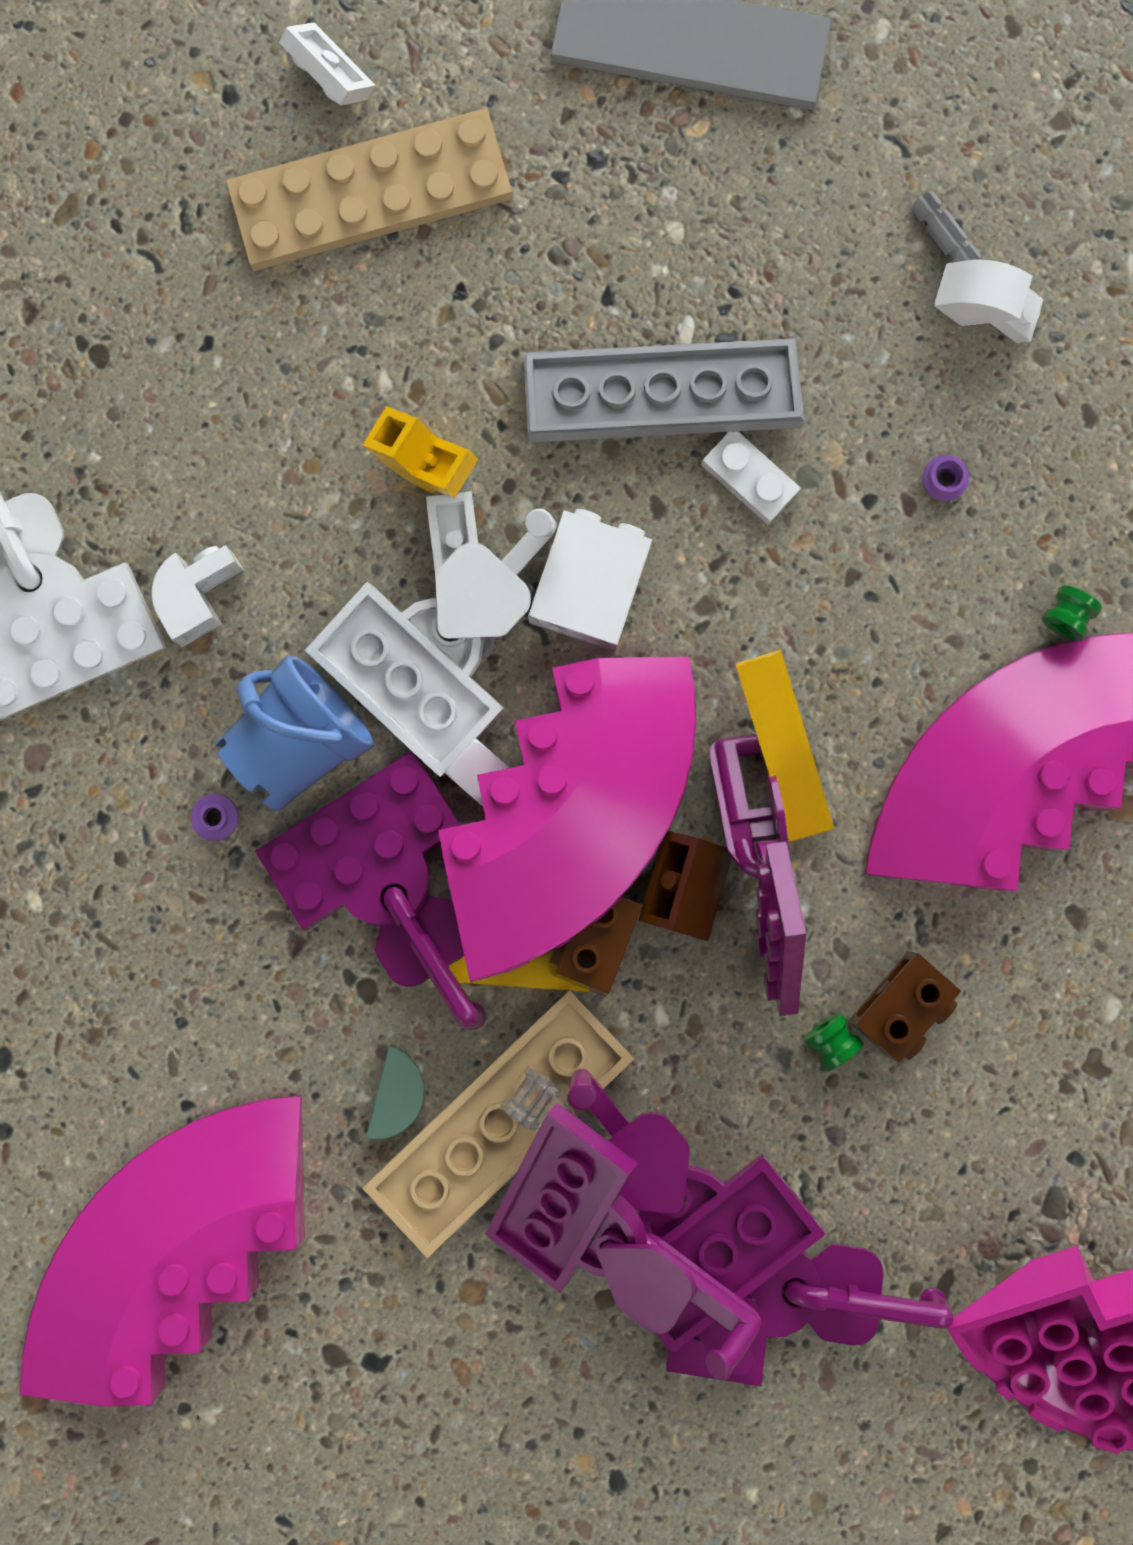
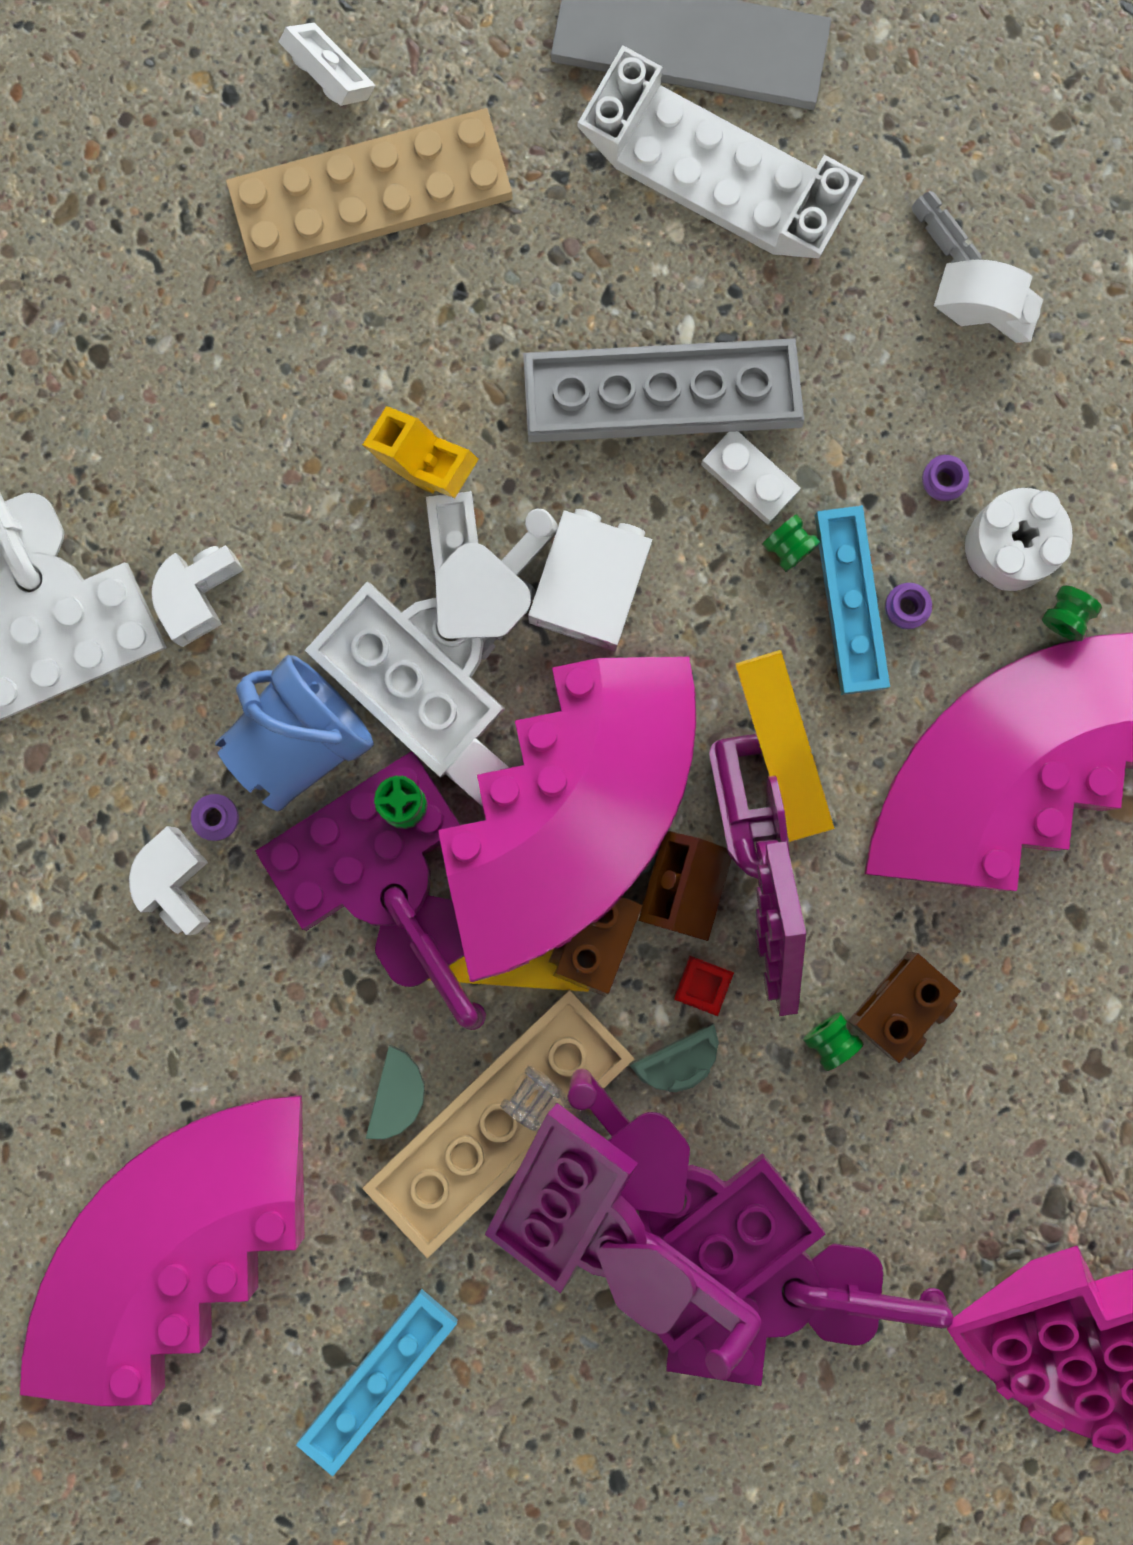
none -> white brick [129,826,211,935]
none -> medium azure plate [296,1289,458,1477]
none -> green wheel [374,776,427,829]
none -> white slope [578,45,865,258]
none -> sand green tile [629,1023,719,1092]
none -> red tile [673,955,734,1016]
none -> green wheel [762,514,821,572]
none -> medium azure plate [814,505,890,695]
none -> medium lavender plate [885,583,932,629]
none -> white brick [965,488,1073,591]

